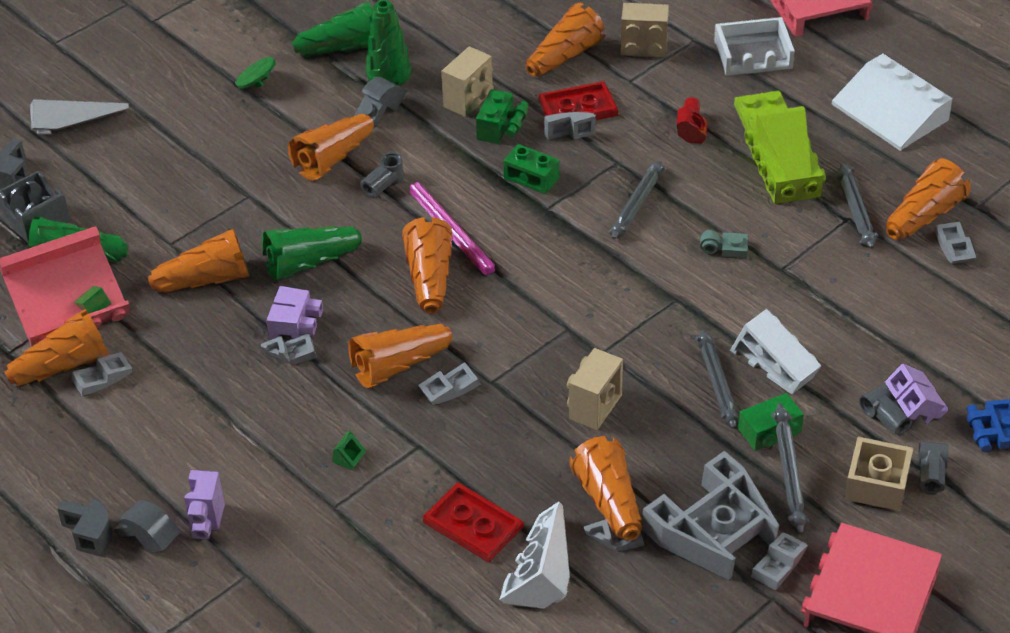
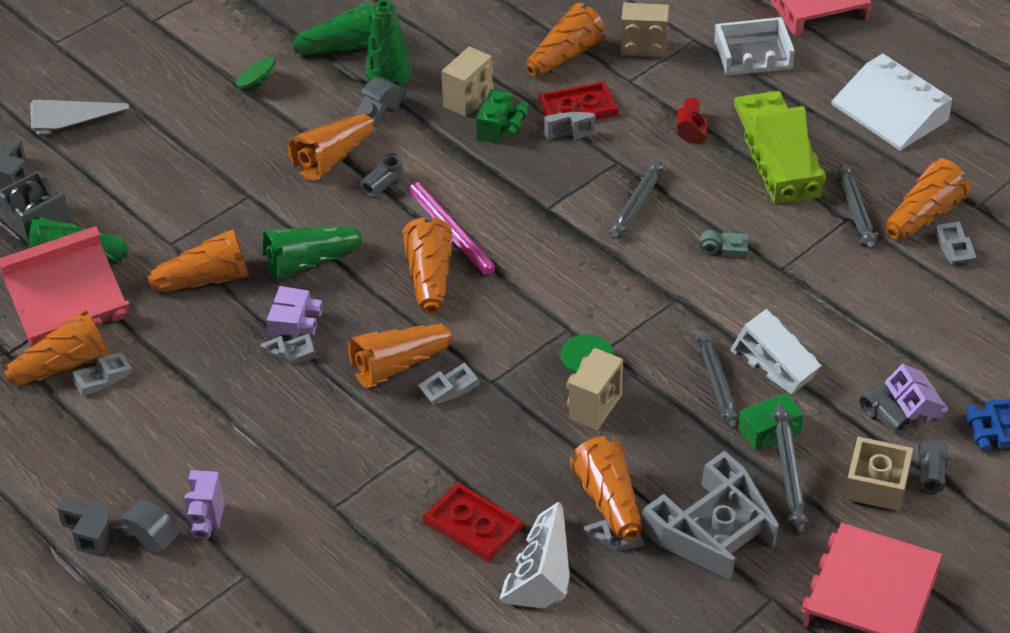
green slope [74,286,111,314] -> none
green slope [332,431,366,470] -> none
green brick [503,144,560,194] -> none
light grey slope [751,532,808,590] -> none
none -> green piece [561,334,613,373]

